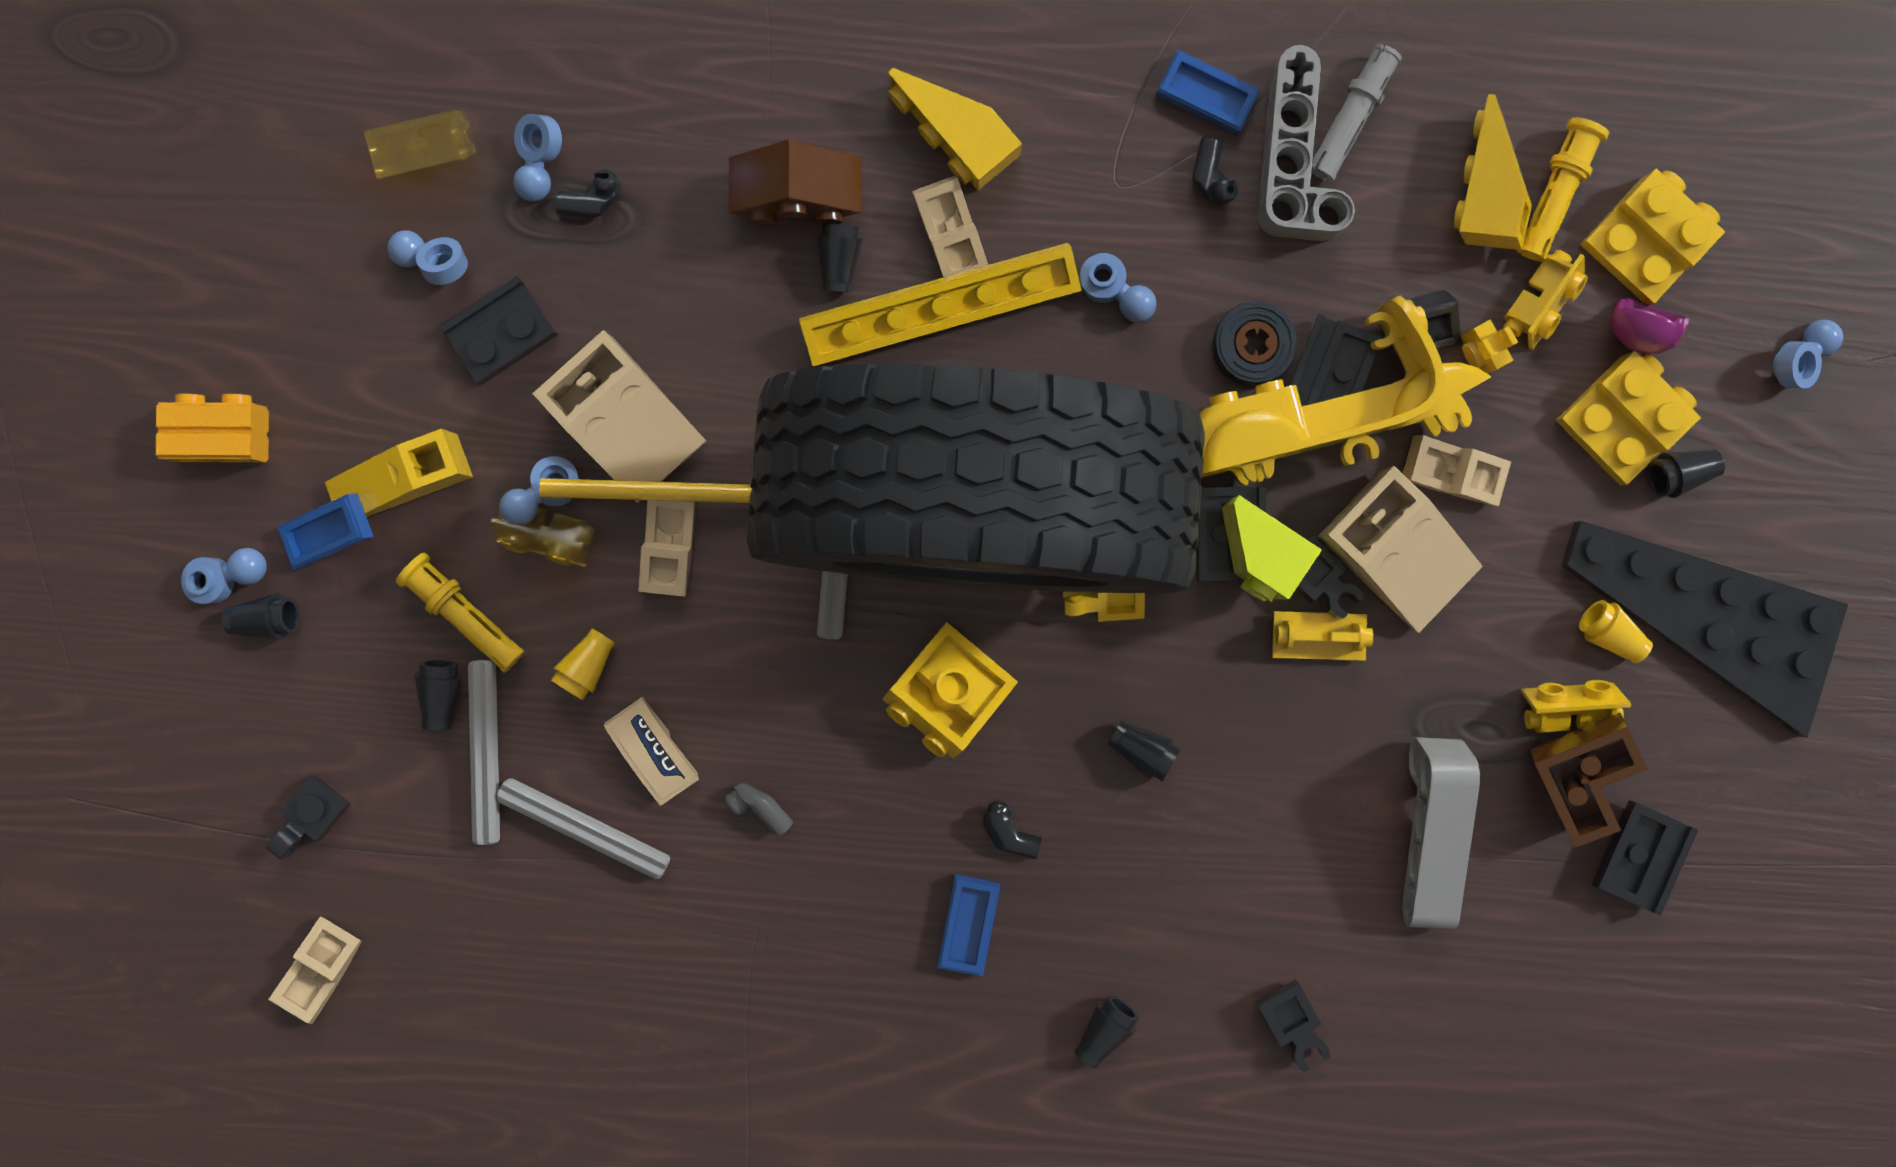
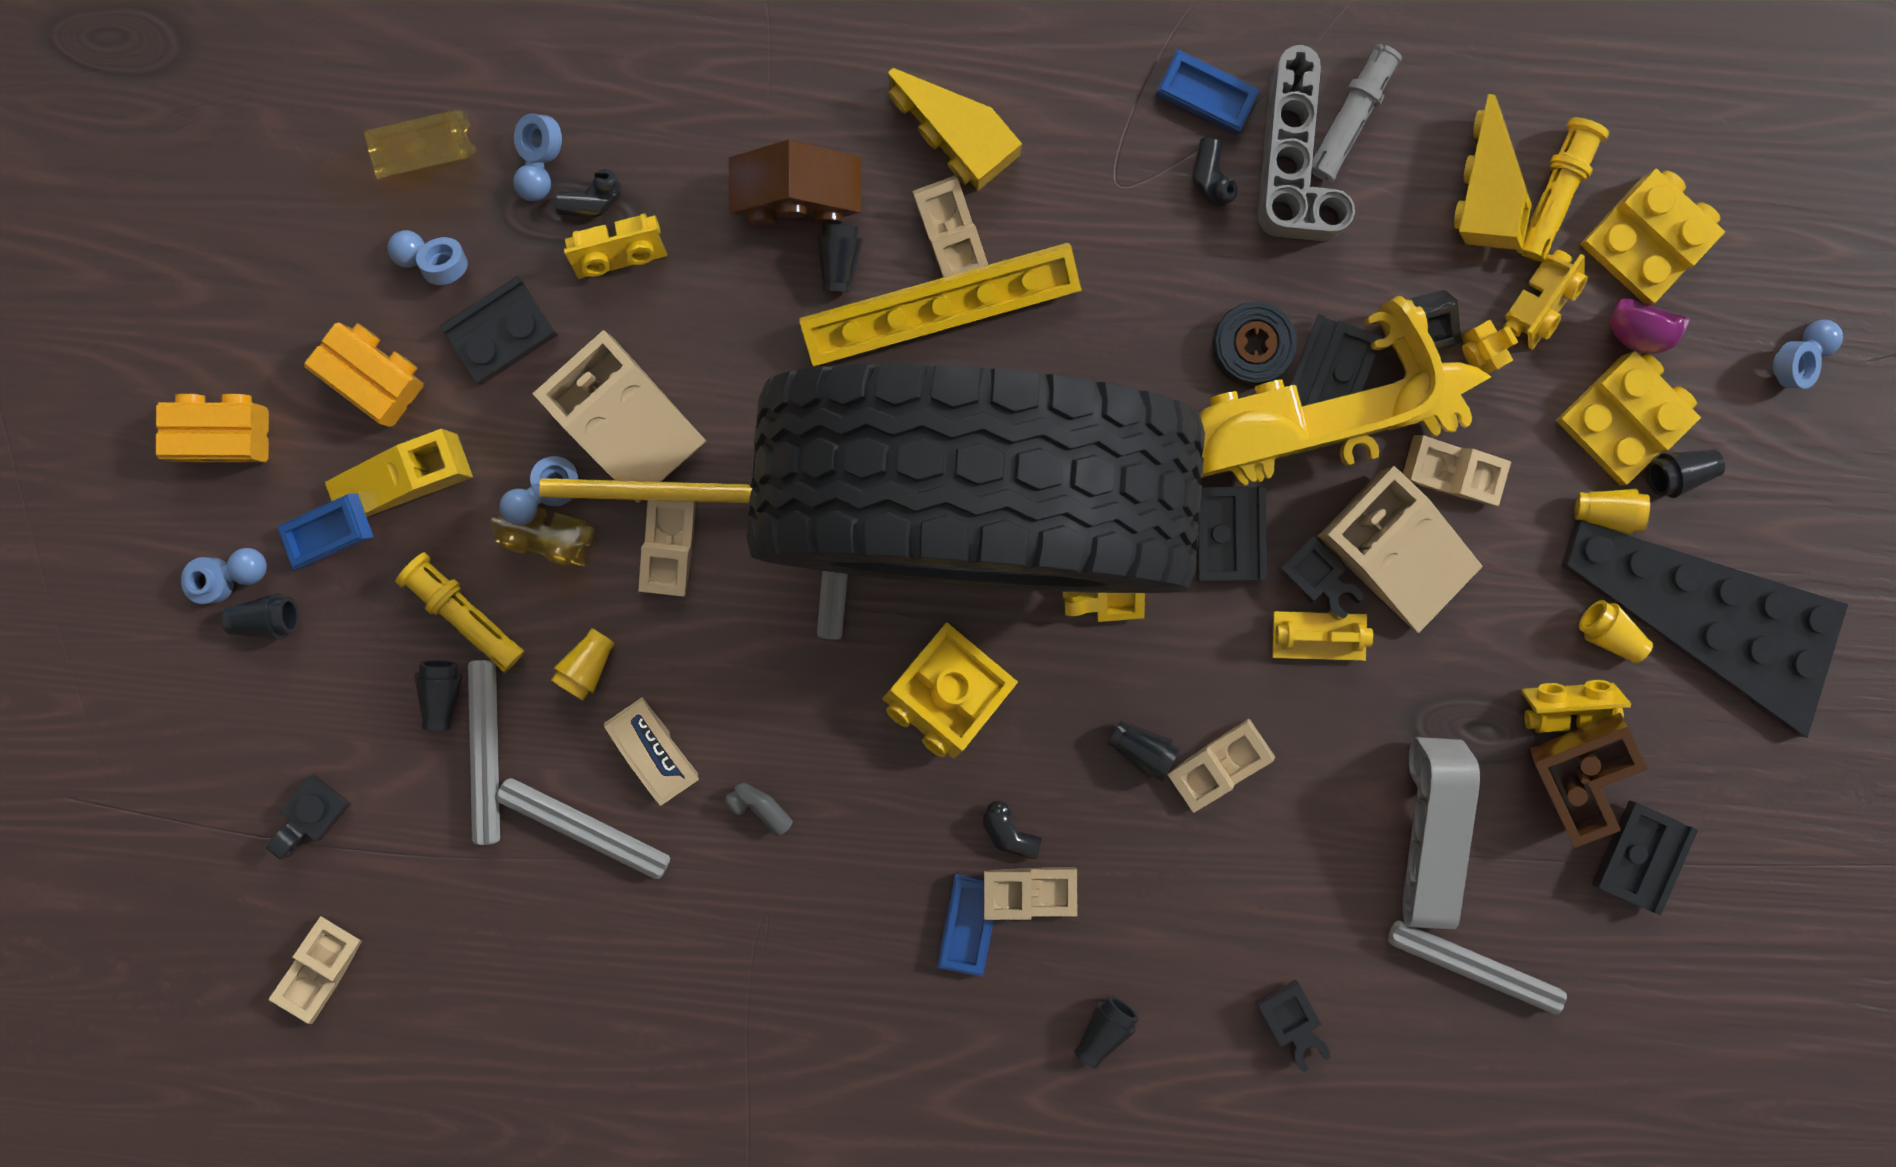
medium blue plate [1080,253,1157,323] -> none
neon yellow slope [1222,495,1322,602] -> none
none -> light orange brick [304,322,424,427]
none -> yellow hinge [564,213,667,279]
none -> tan slope [984,867,1077,920]
none -> tan slope [1168,719,1275,813]
none -> light grey axle [1388,921,1567,1014]
none -> yellow cone [1575,489,1650,535]

